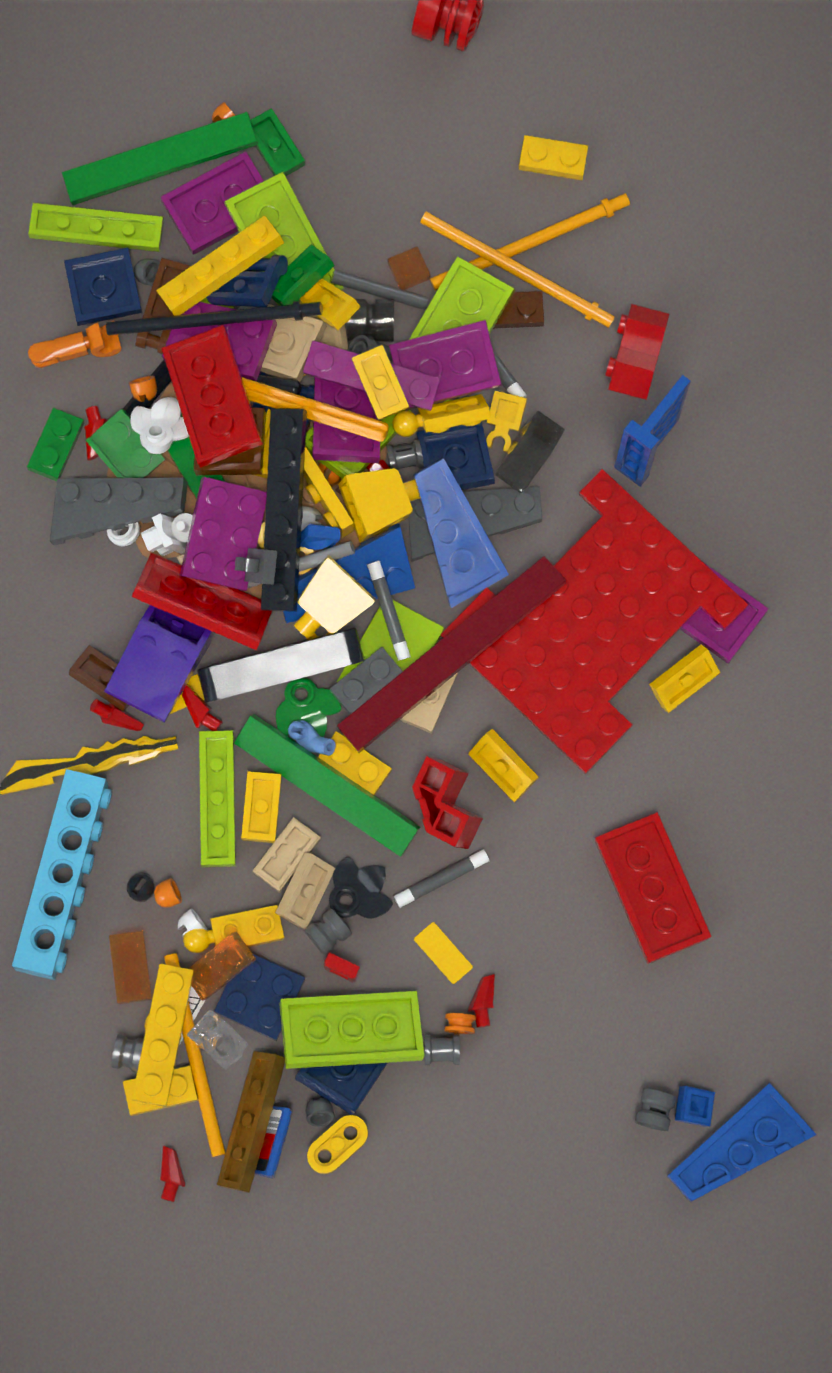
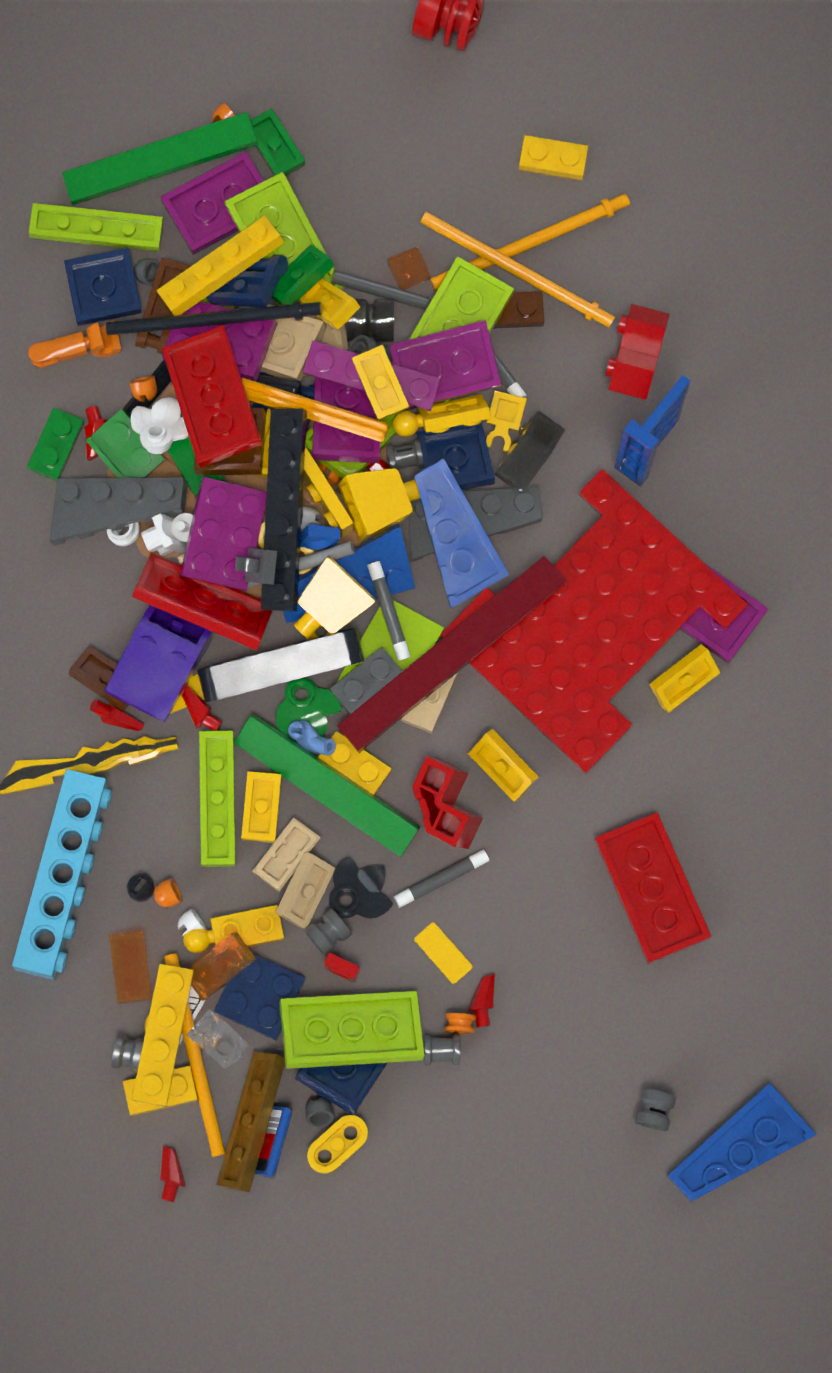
blue tile [675,1086,715,1127] -> none

